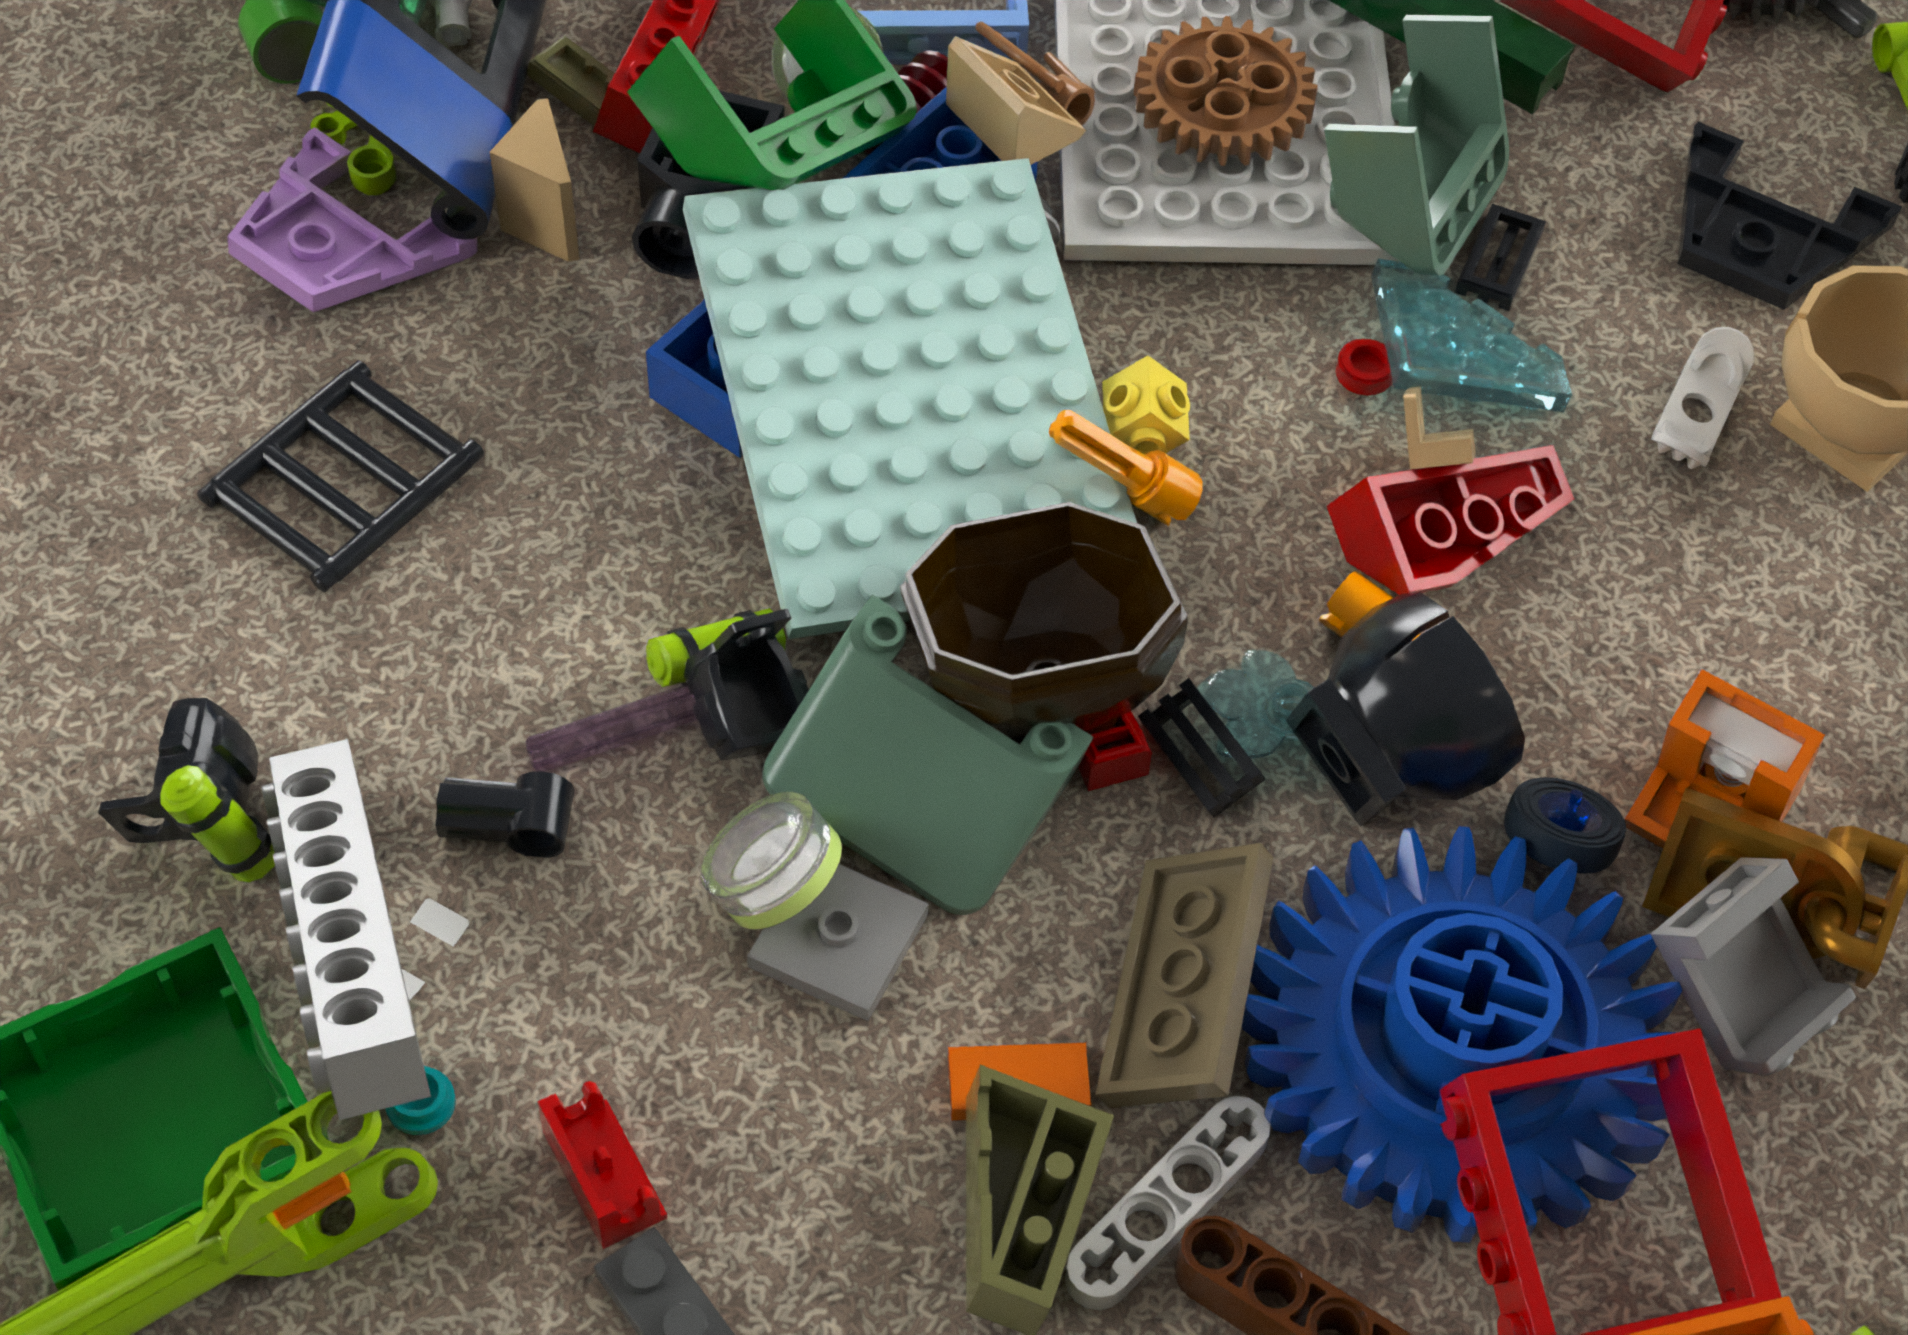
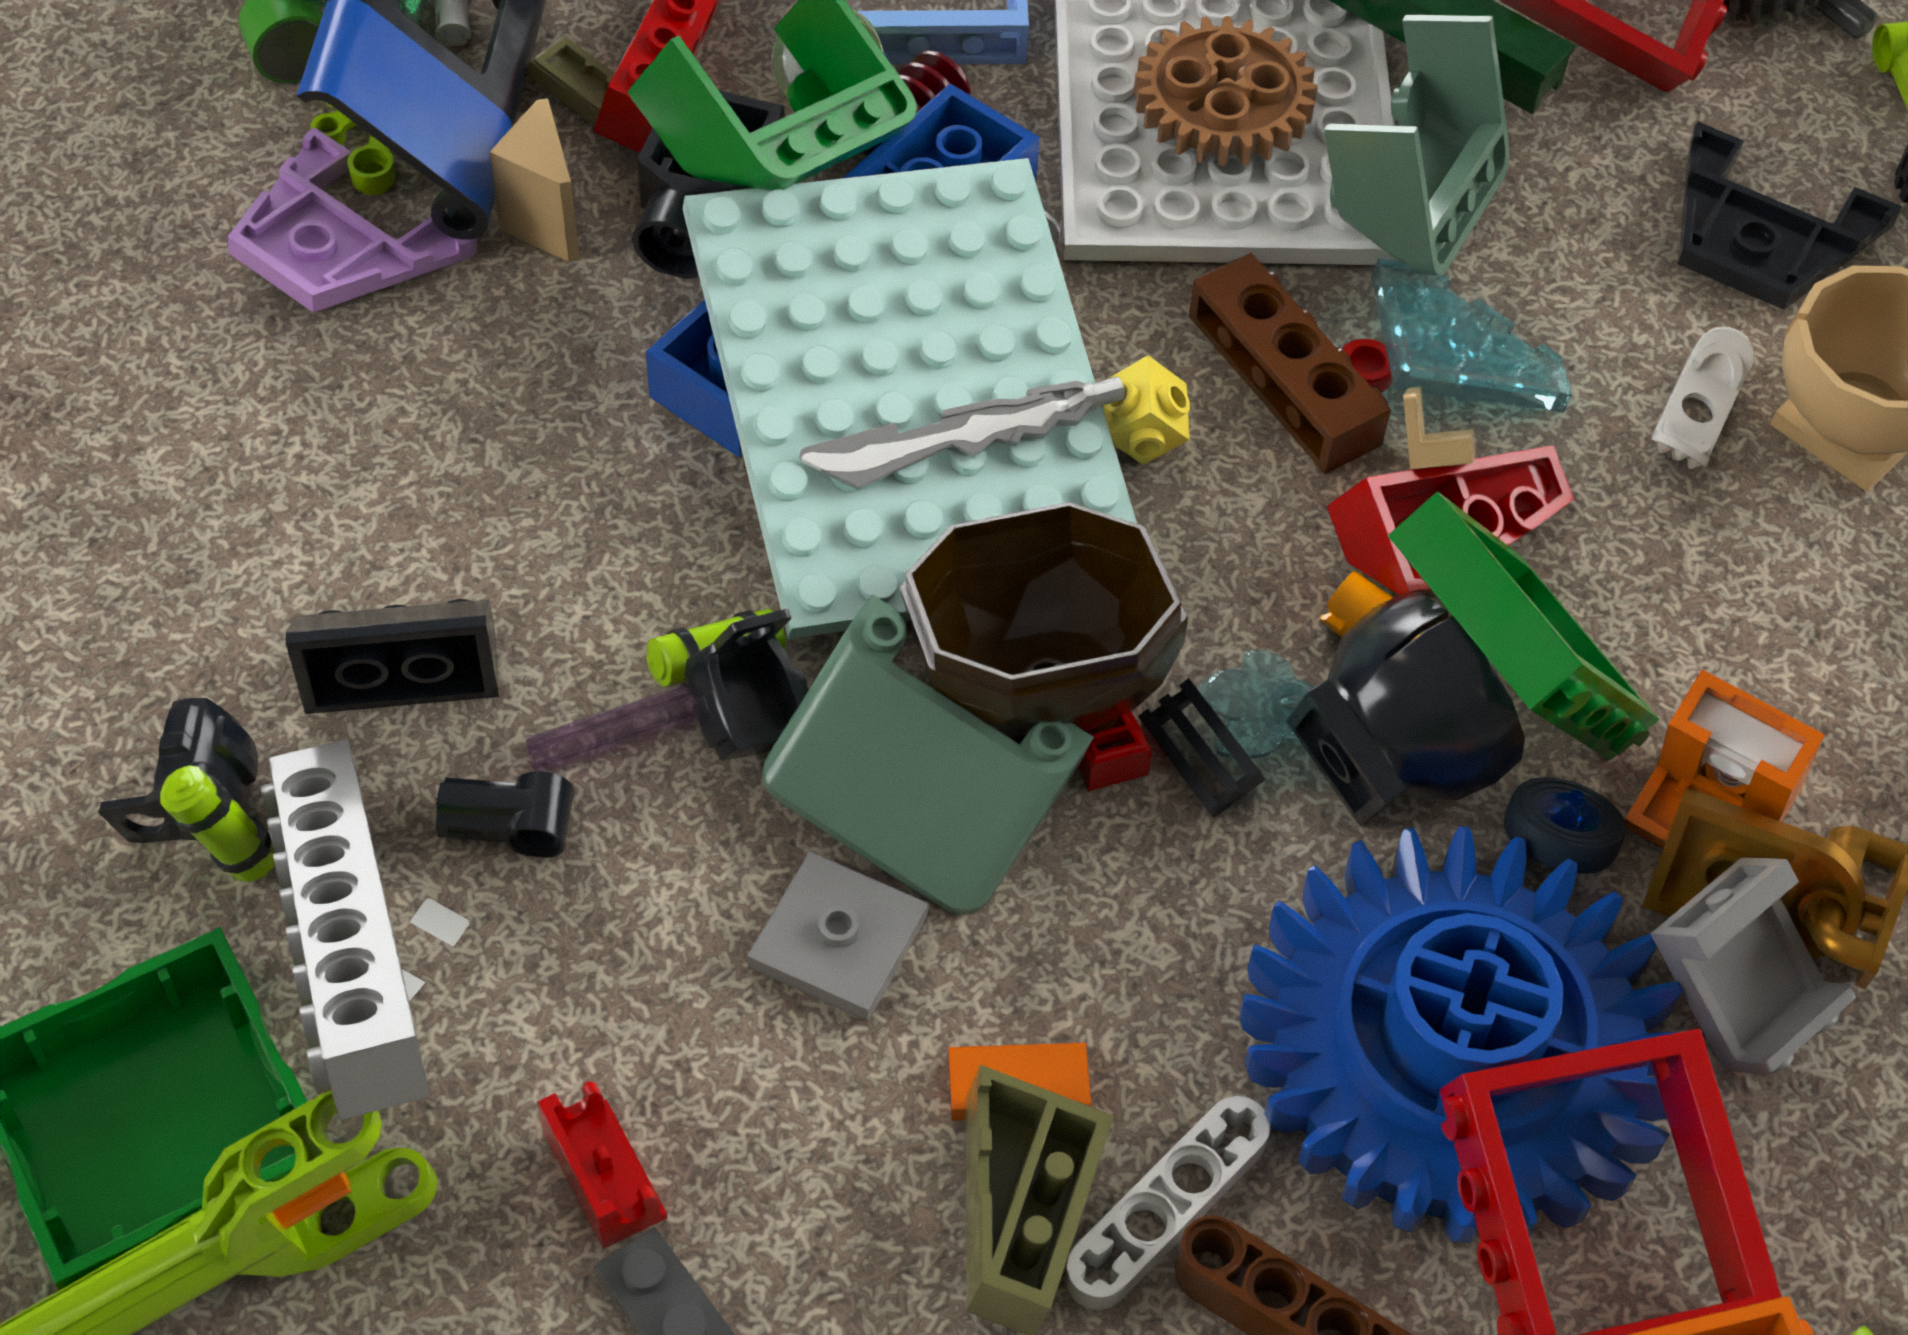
black bar [197,360,484,592] -> none
teal plate [385,1066,456,1135] -> none
clear piece [701,792,842,929] -> none
tan slope [946,36,1086,165] -> none
medium nougat plant [975,22,1095,125] -> none
light orange piece [1049,410,1203,526] -> none
dark tan plate [1095,843,1274,1108] -> none
black tile [1455,204,1546,311] -> none
none -> black slope [286,599,499,714]
none -> light grey sword [799,376,1125,490]
none -> reddish brown brick [1188,253,1391,474]
none -> green window [1388,491,1660,760]

